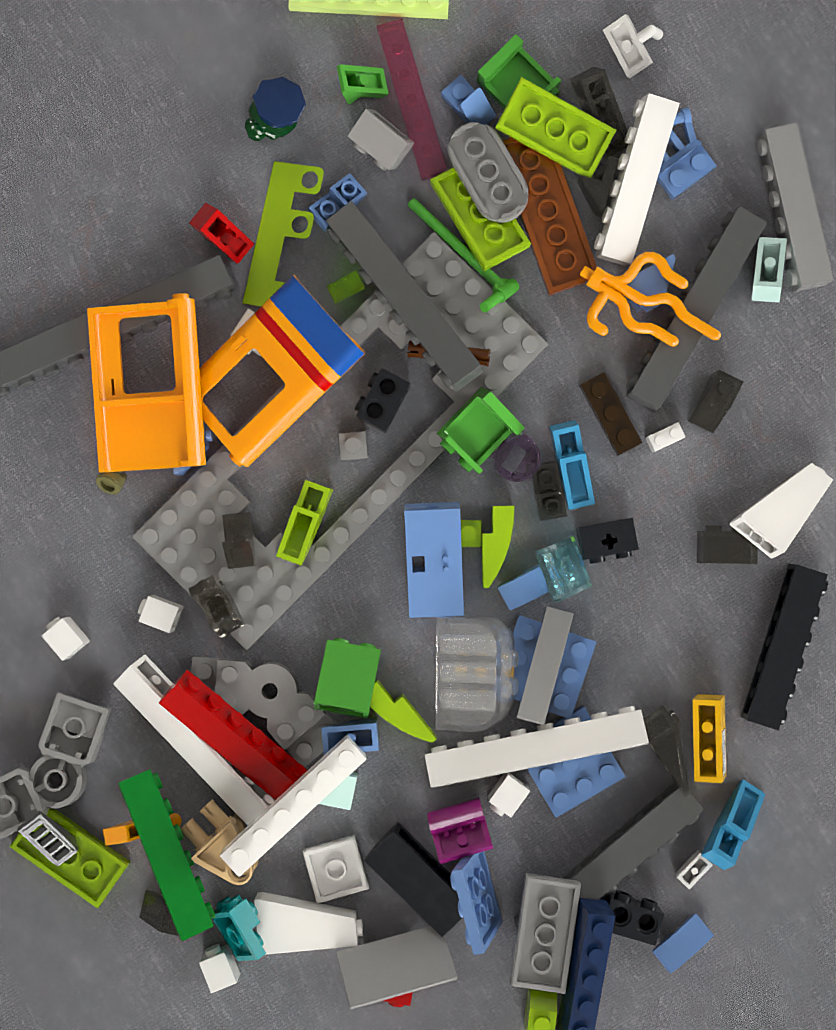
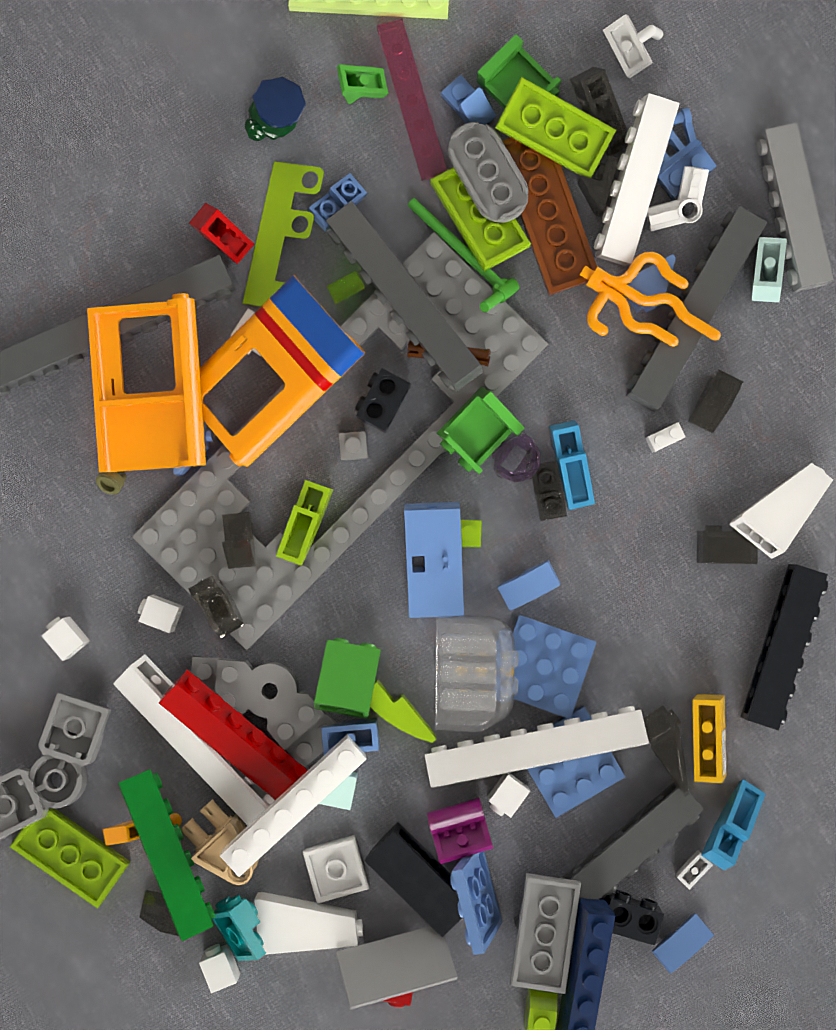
dark grey slope [17,811,78,866] -> none
light grey piece [348,109,414,171] -> none
lime slope [481,506,514,588] -> none
light grey slope [517,606,574,725] -> none
clear light blue plate [535,536,592,603] -> none
black brick [576,518,639,564] -> none
dark brown plate [580,372,642,456] -> none
none -> white piece [646,166,709,231]

